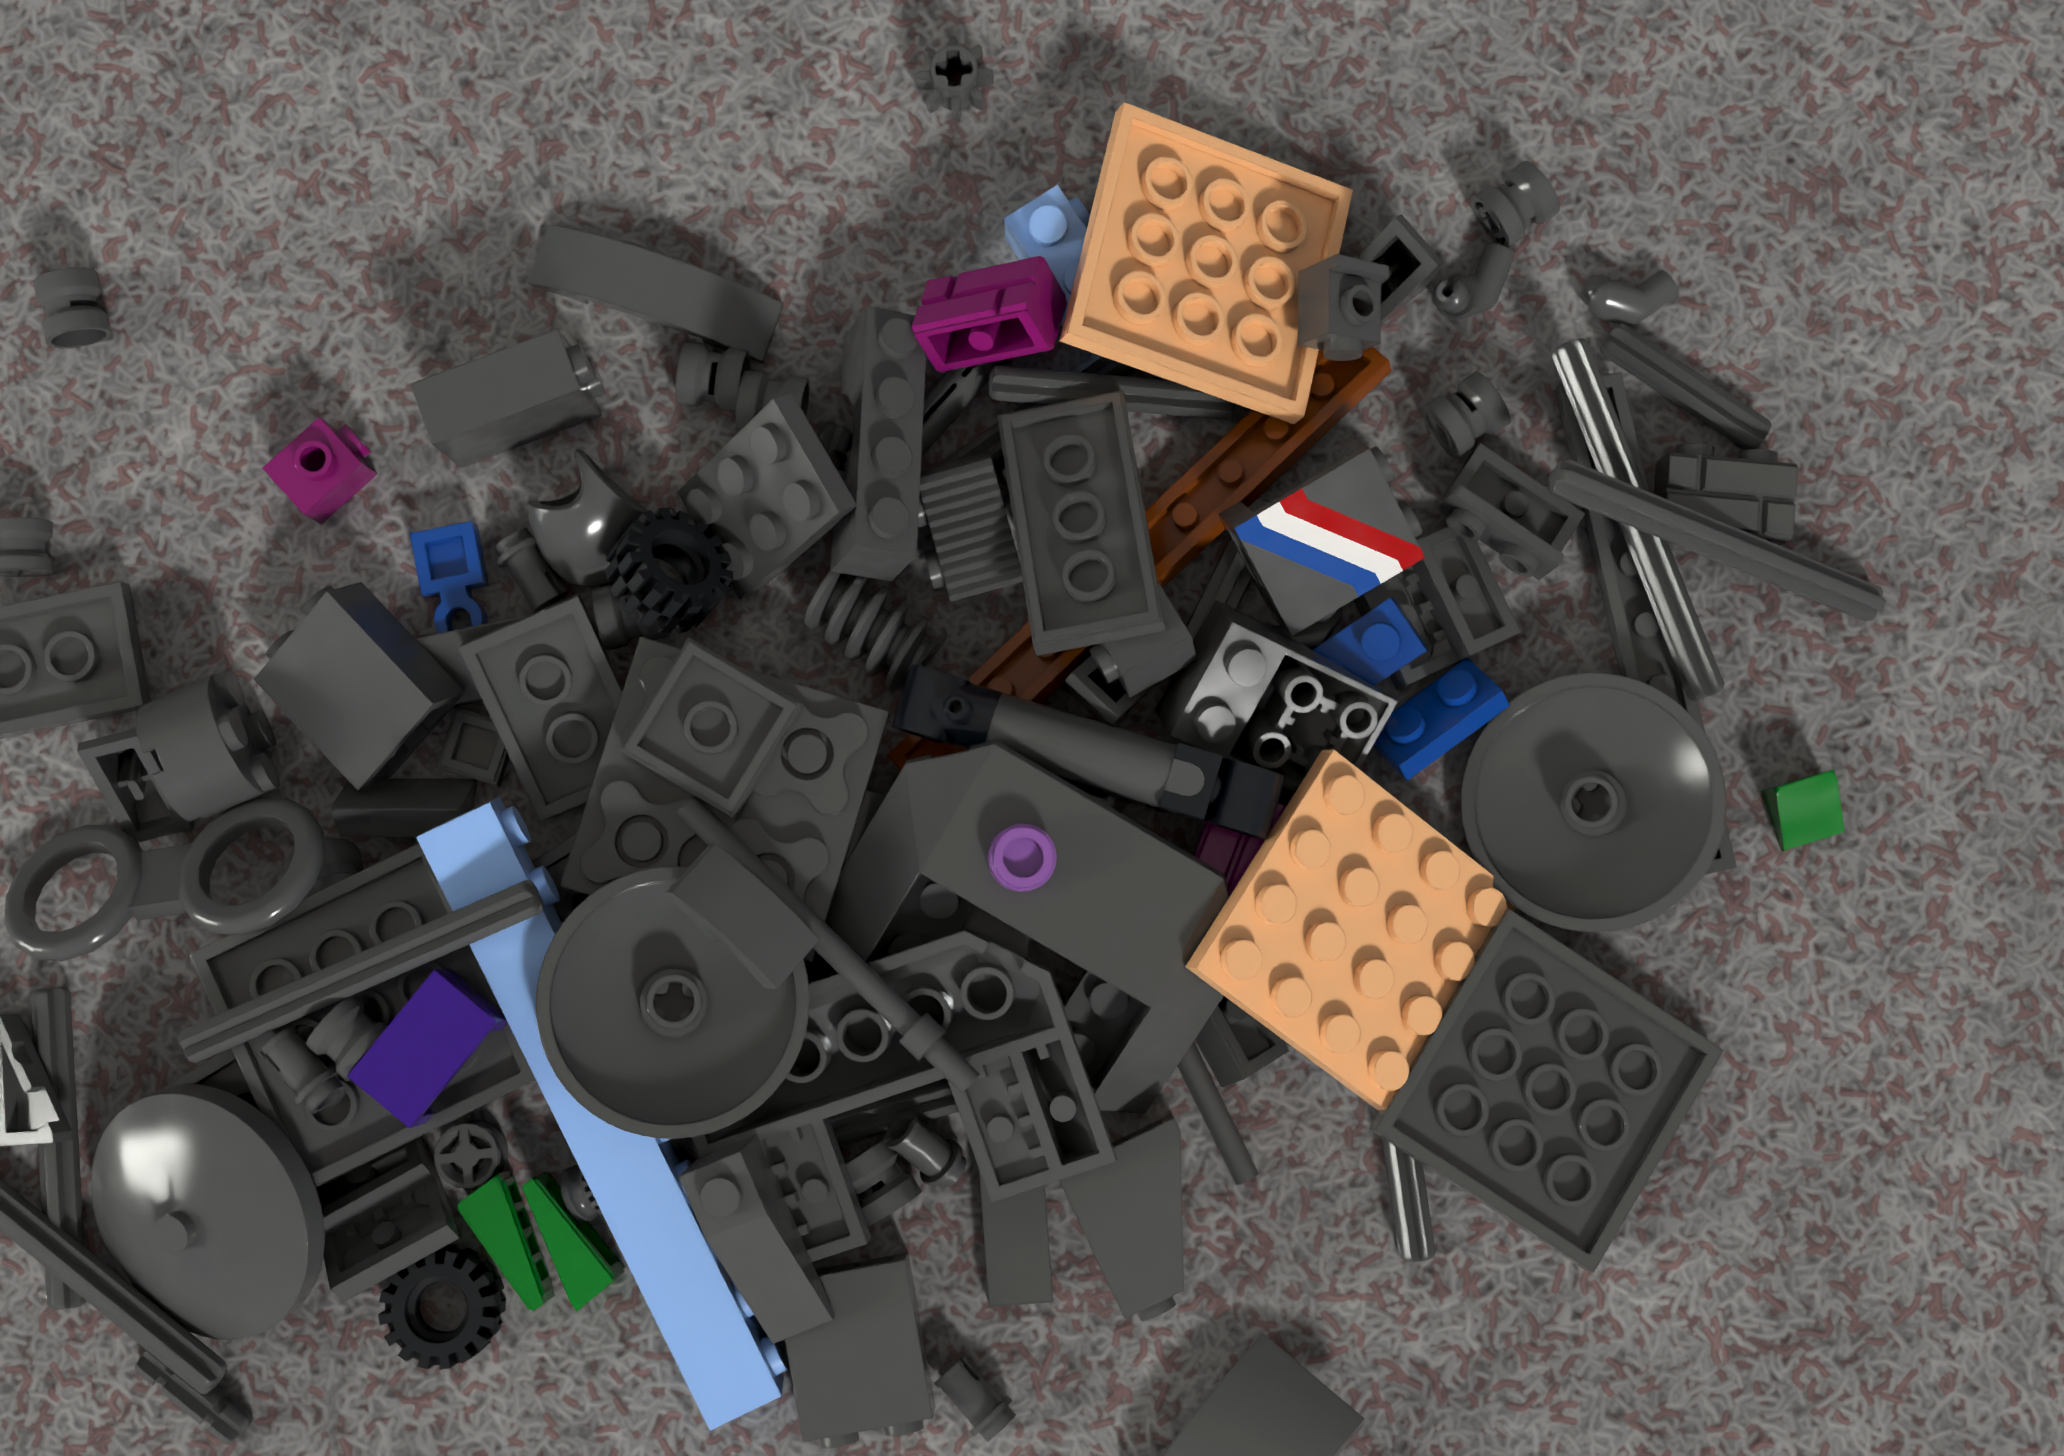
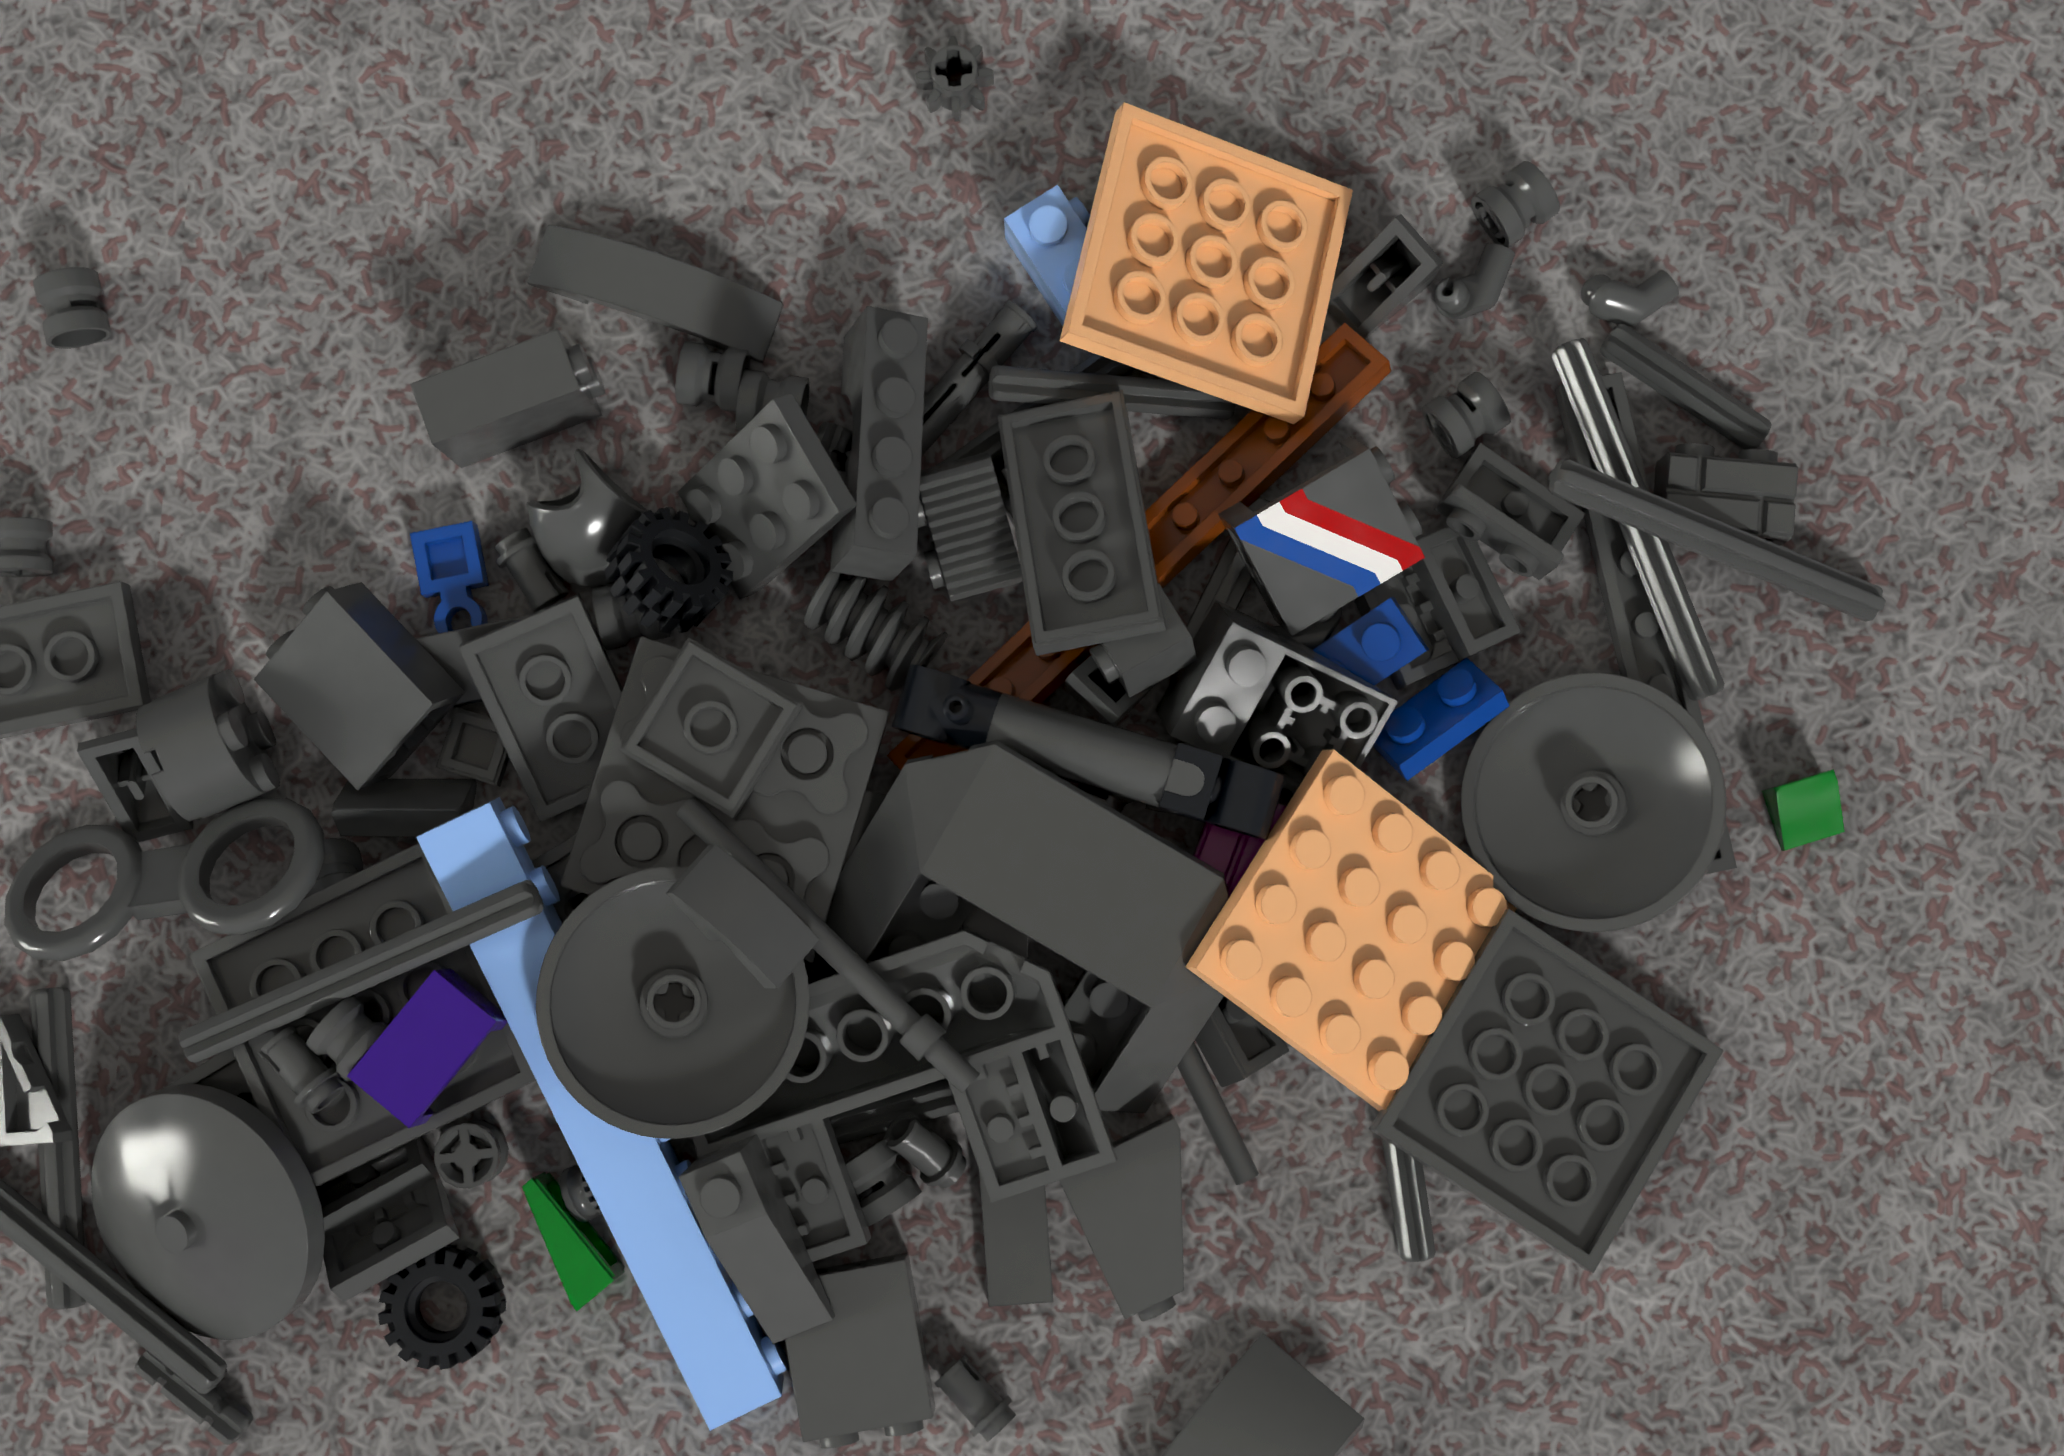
magenta brick [262,417,377,524] -> none
green slope [457,1170,555,1311] -> none
magenta brick [912,256,1067,372] -> none
medium lavender tile [987,824,1057,892] -> none
dark grey brick [1298,254,1389,361] -> none

